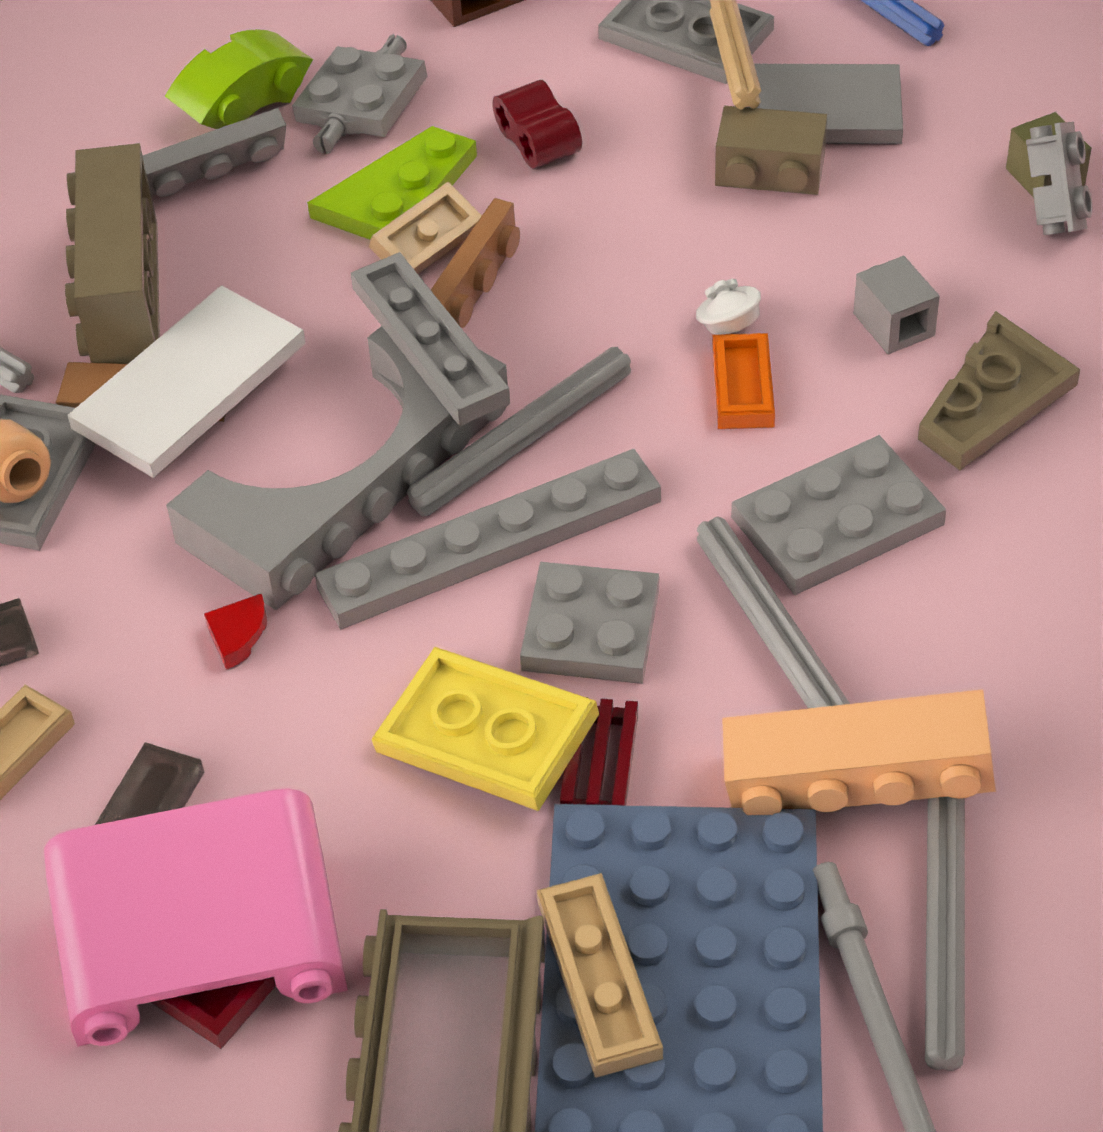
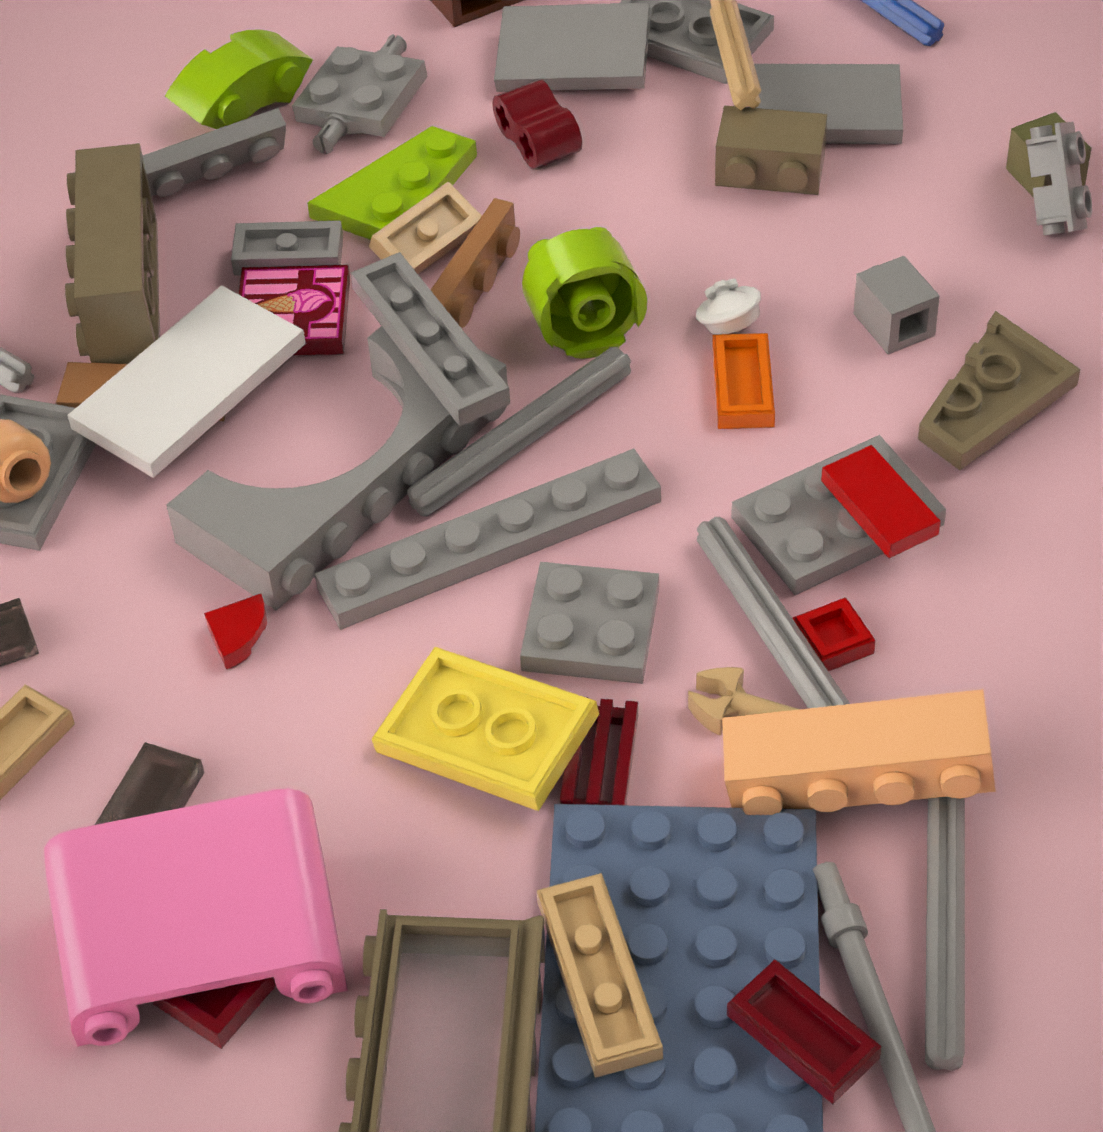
none -> light grey plate [231,221,343,276]
none -> tile [238,265,350,356]
none -> light grey tile [494,2,651,92]
none -> lime brick [522,227,647,359]
none -> tan bar [688,667,799,735]
none -> dark red tile [727,959,882,1105]
none -> red tile [792,597,876,672]
none -> red tile [821,445,941,559]

